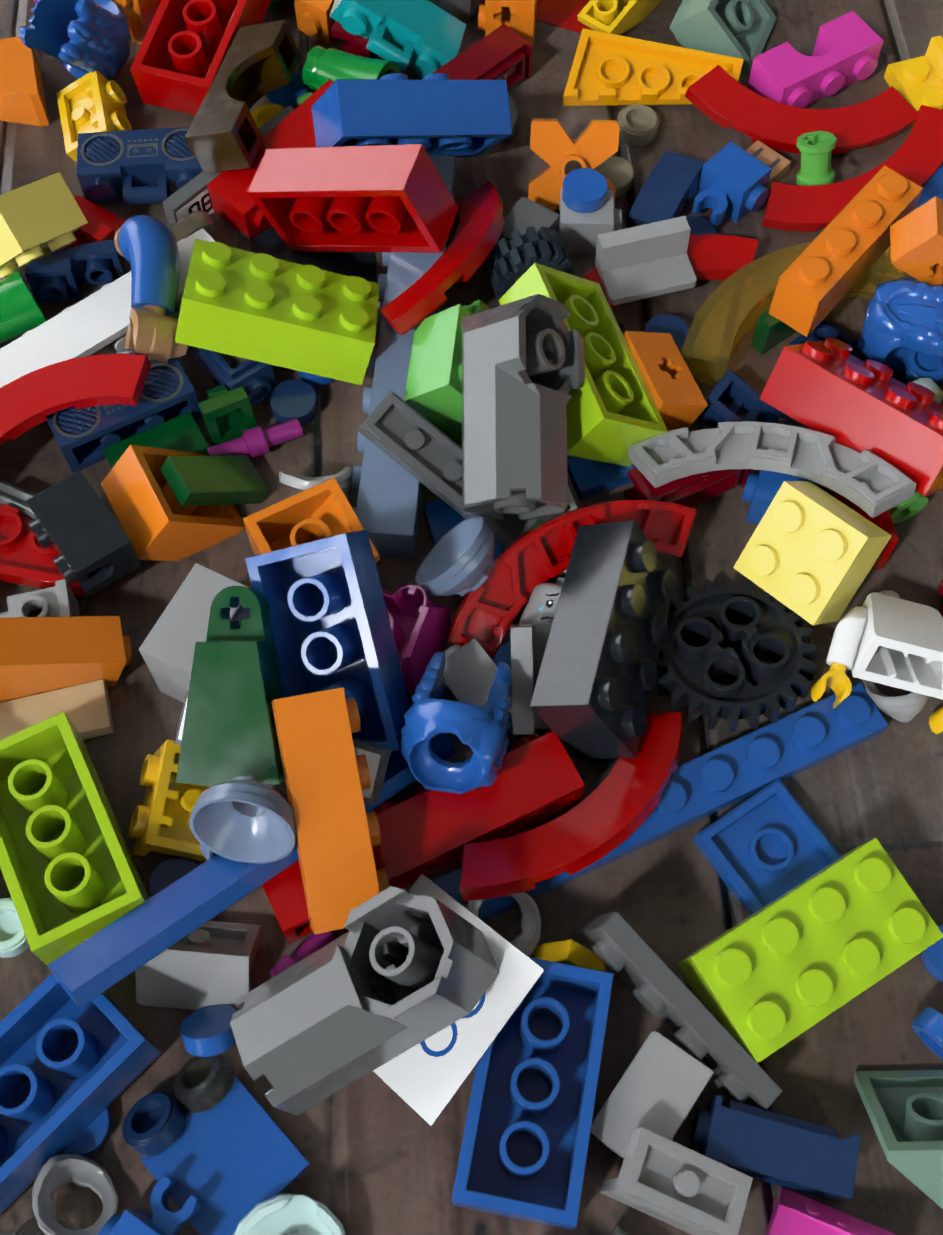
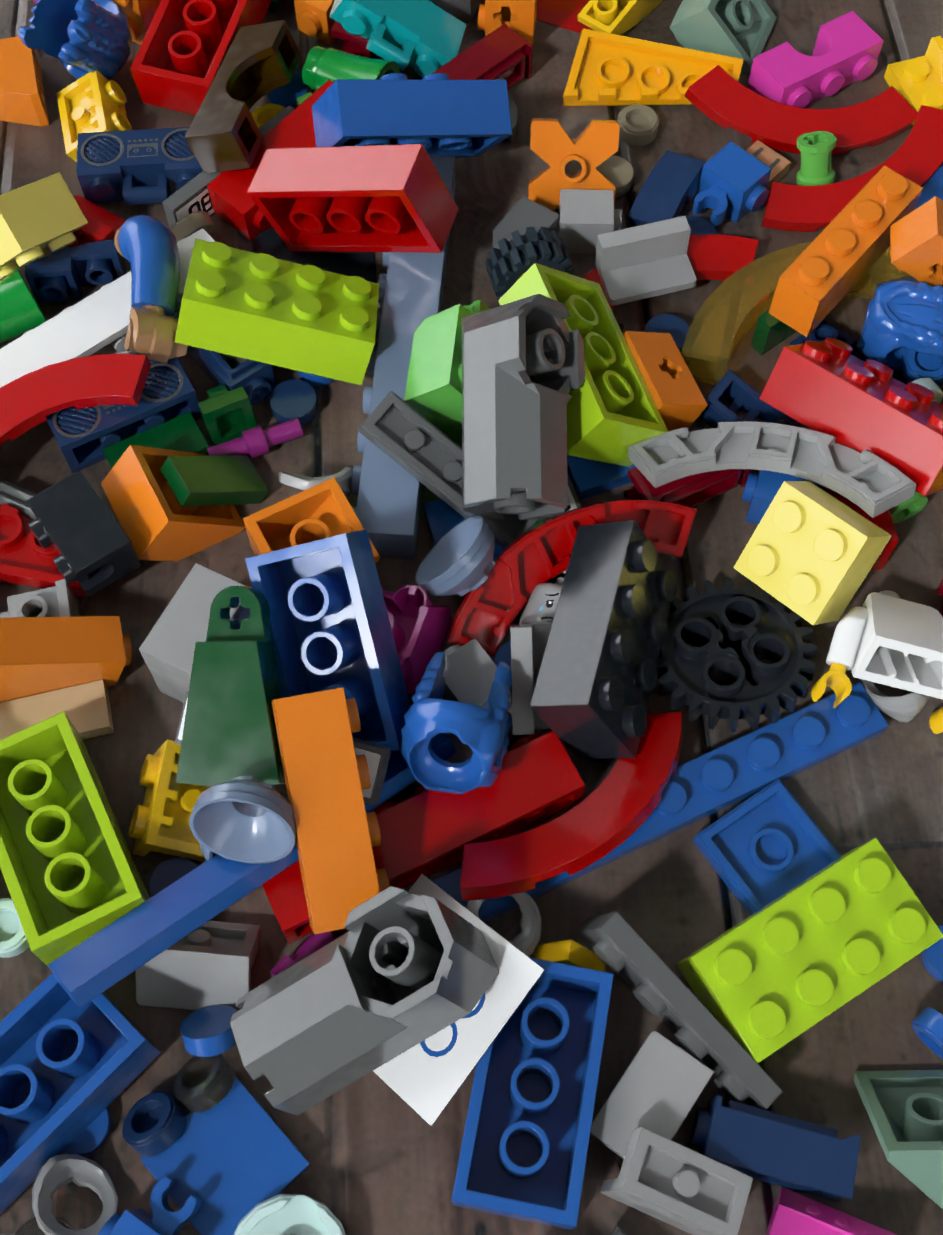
red tile [380,181,506,335] -> none
blue tile [562,168,608,213] -> none

